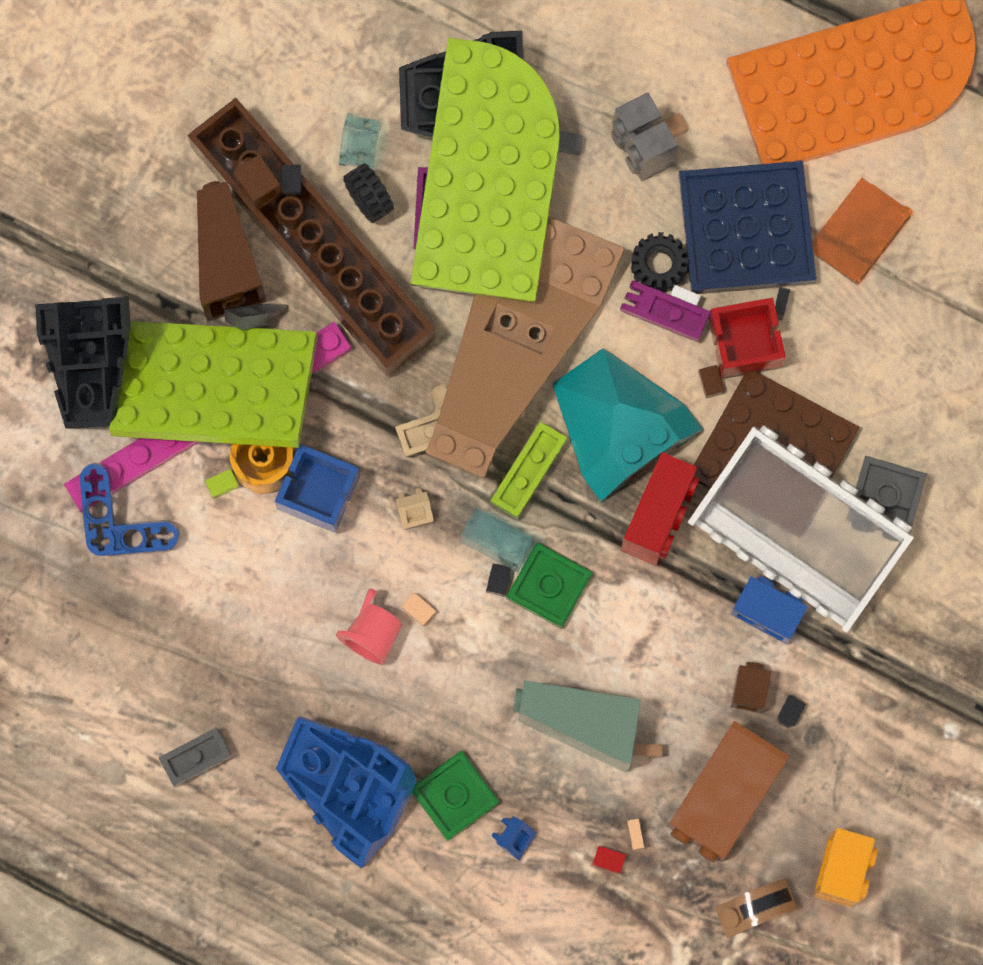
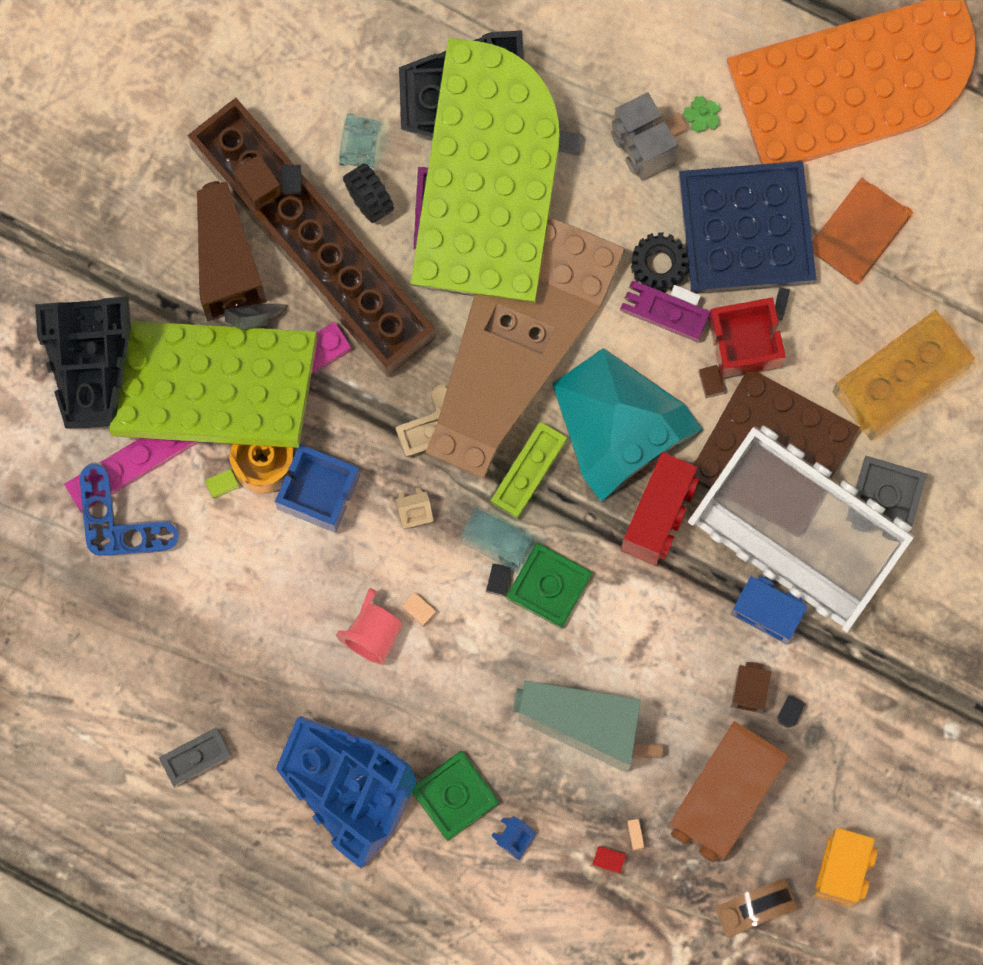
none -> bright green plant [683,96,721,133]
none -> clear yellow brick [832,310,975,441]

